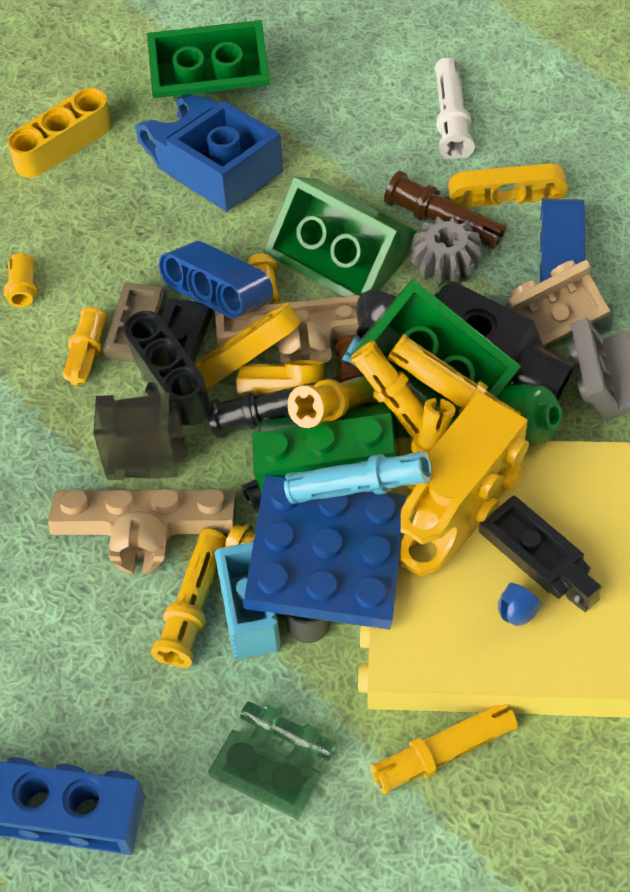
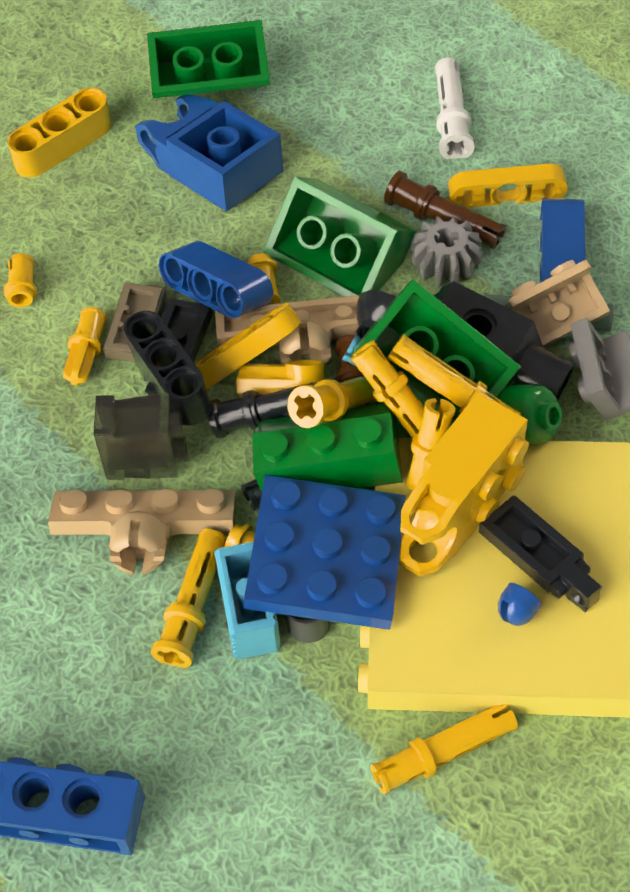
clear green plate [208,701,337,820] -> none
medium azure pin [284,451,432,504] -> none

